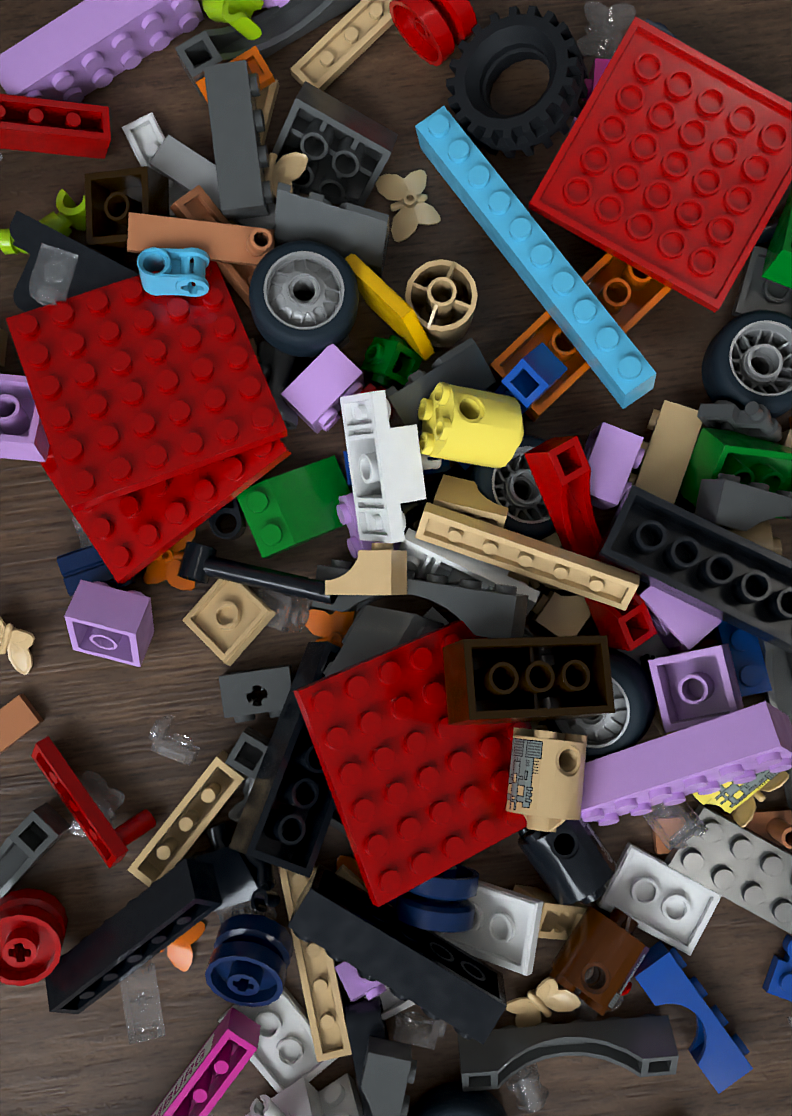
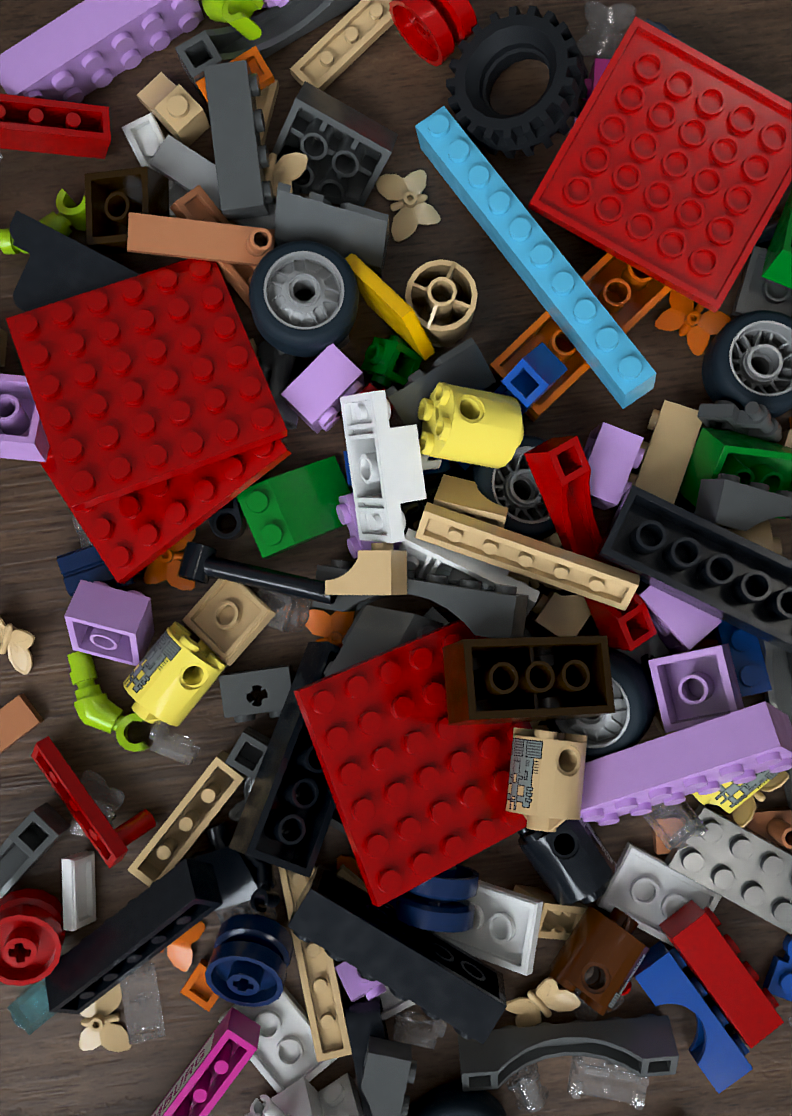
clear bracket [29,243,78,306] -> none
medium azure piece [137,247,210,297] -> none
none -> clear light blue brick [7,978,57,1035]
none -> white tile [61,850,96,931]
none -> lime piece [67,651,150,752]
none -> tan piece [79,982,132,1052]
none -> light yellow cylinder [123,621,227,727]
none -> tan arch [137,72,211,147]
none -> orange plate [180,958,219,1012]
none -> clear hinge [567,1056,649,1111]
none -> orange piece [655,290,731,356]
none -> red brick [659,900,784,1048]

